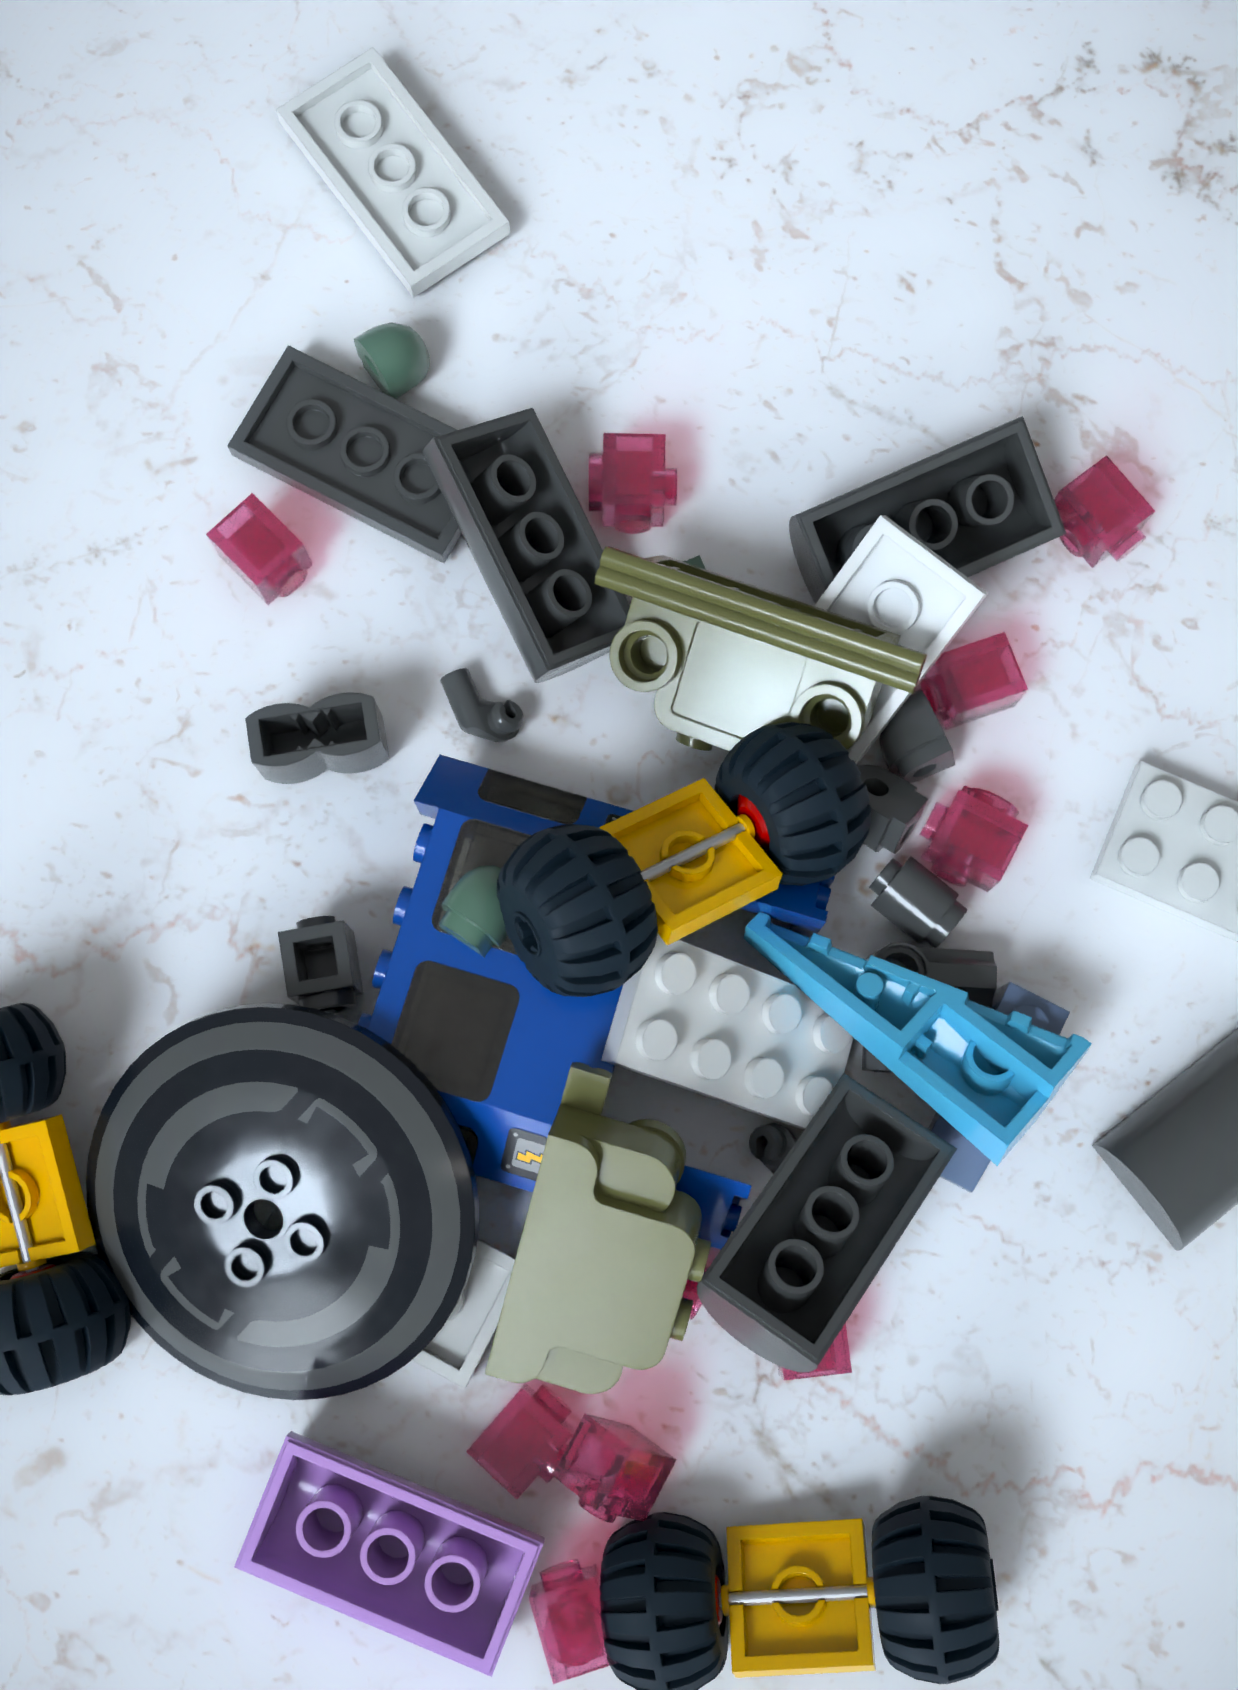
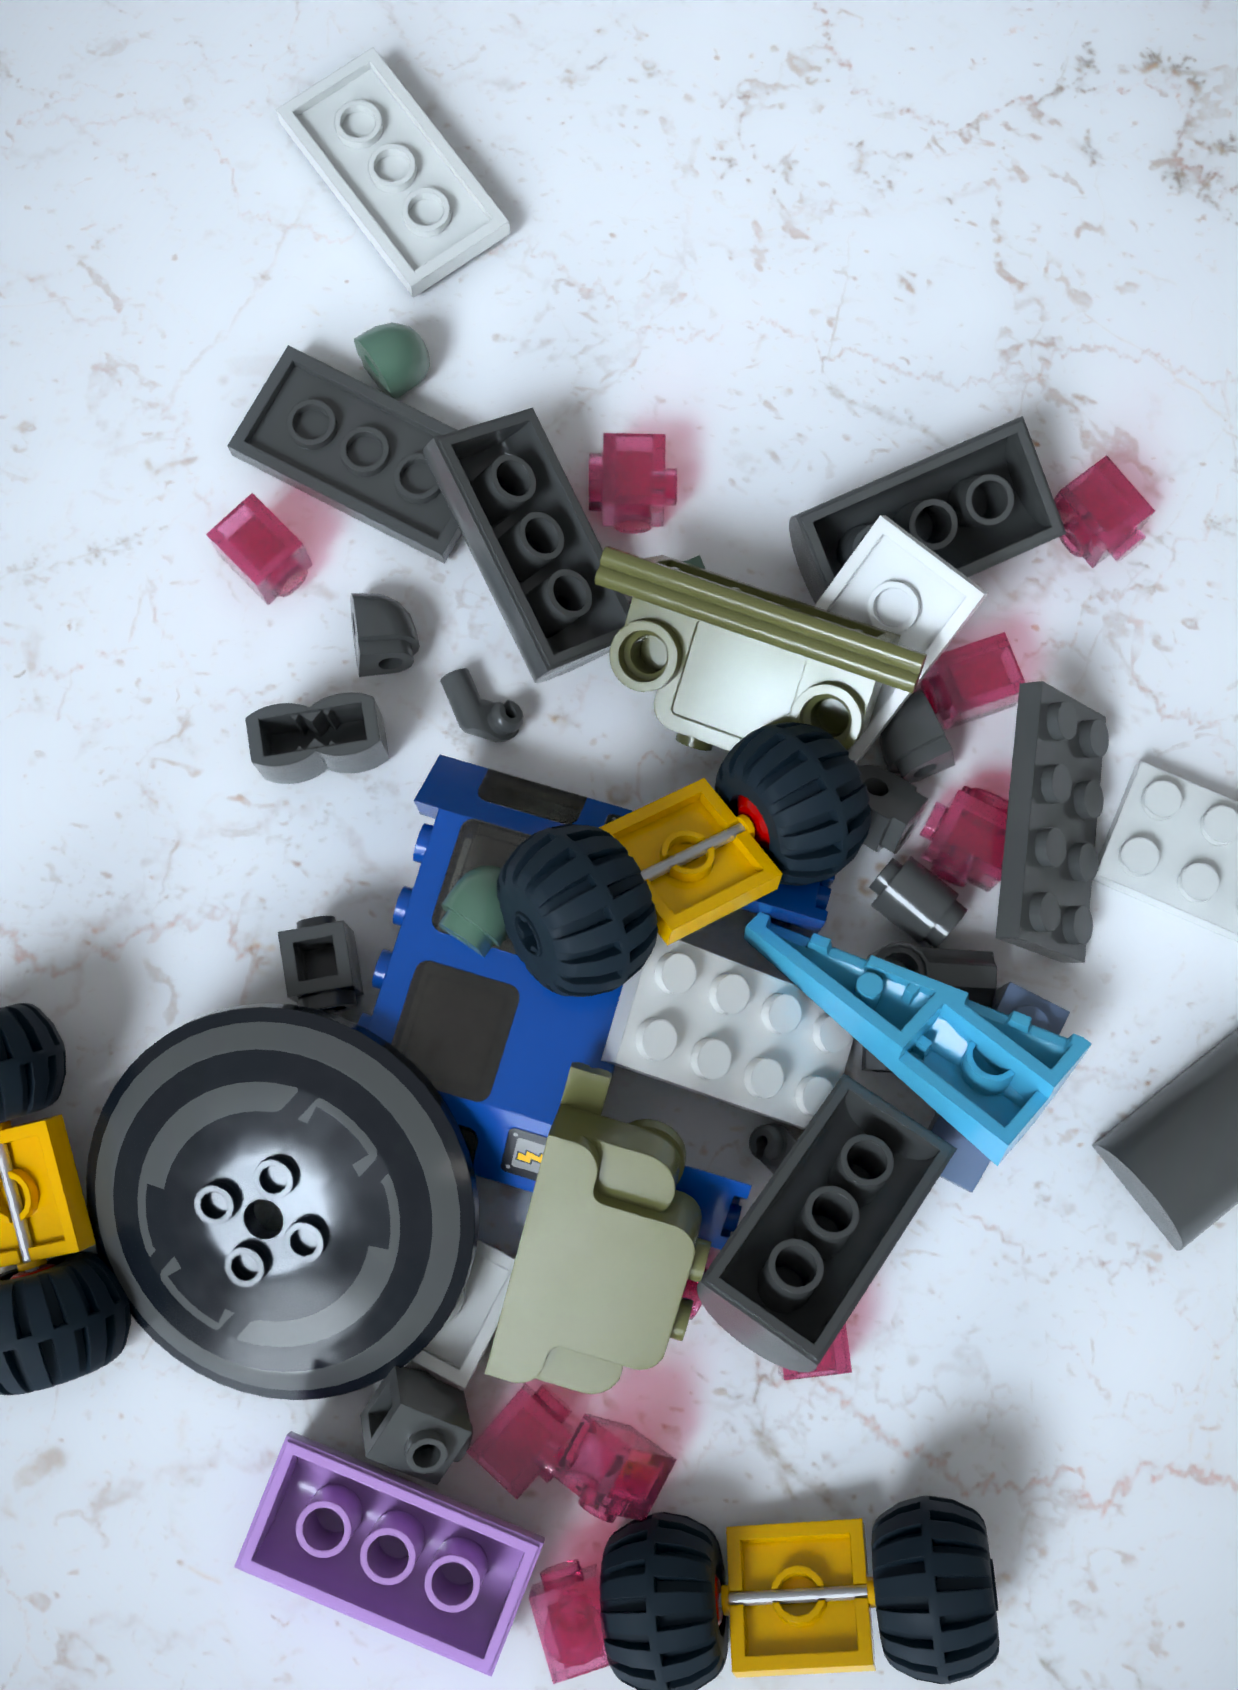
none -> dark grey piece [350,593,420,677]
none -> dark grey brick [360,1366,473,1485]
none -> dark grey plate [995,681,1109,963]

